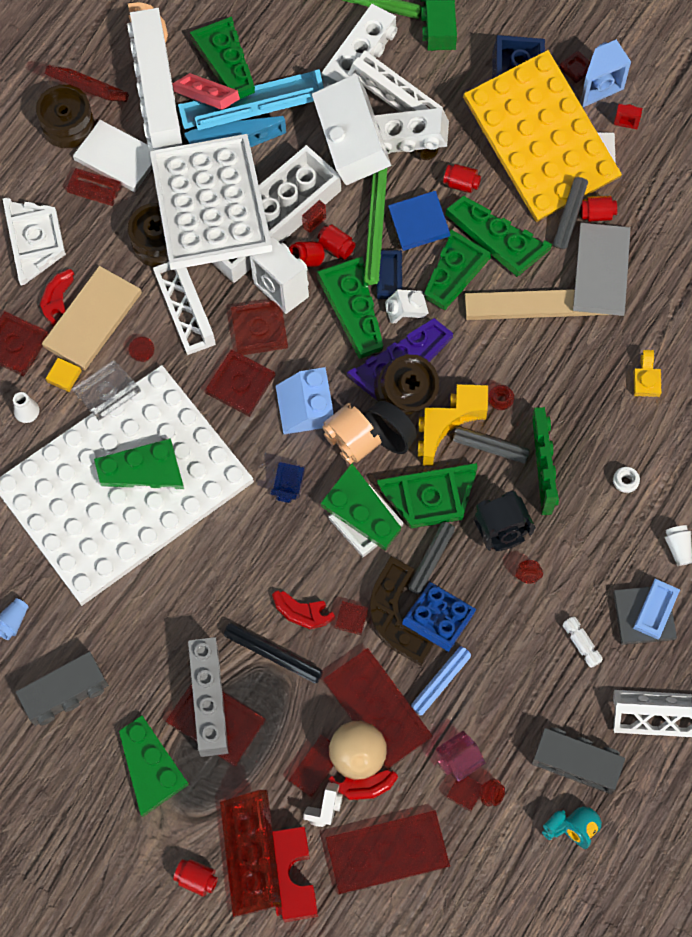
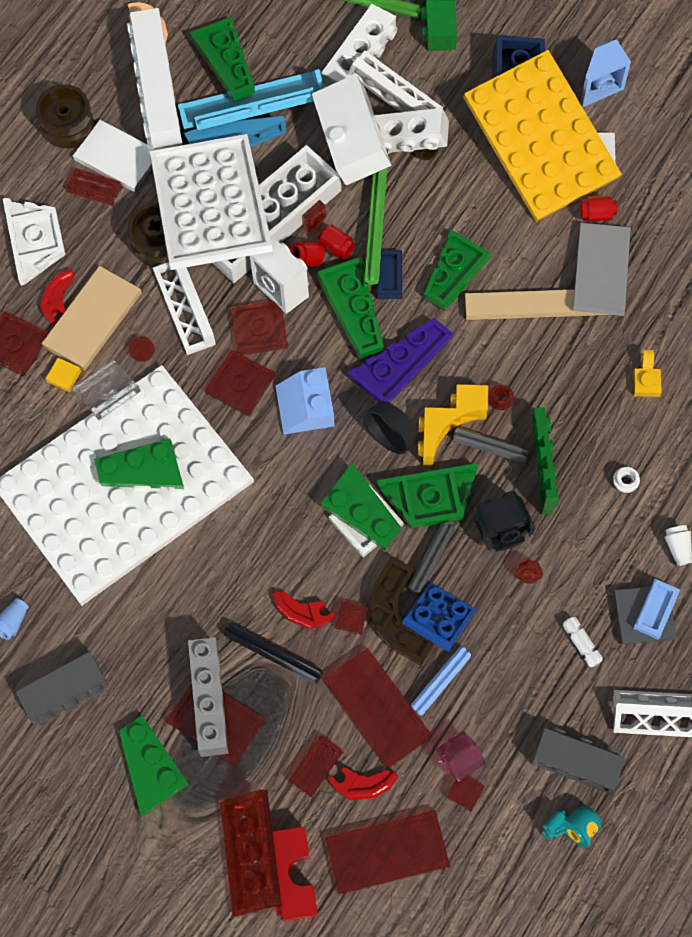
white cone [13,392,39,423] -> none
clear red tile [44,65,129,102] -> none
coral plate [172,73,240,110] -> none
red brick [173,859,218,897] -> none
clear blue bracket [270,461,306,503] -> none
white bracket [303,782,343,827] -> none
light nougat brick [322,403,381,465] -> none
tan piece [329,721,387,780] -> none
dark brown wheel [374,354,439,415] -> none
white bracket [385,290,429,324] -> none
blue tile [388,191,450,251] -> none
red brick [443,164,481,194] -> none
green wing [445,196,552,277] -> none
clear red plate [480,778,505,807] -> none
dark grey axle [553,177,588,249] -> none
clear red tile [560,50,590,83] -> none
red plate [614,104,643,130] -> none

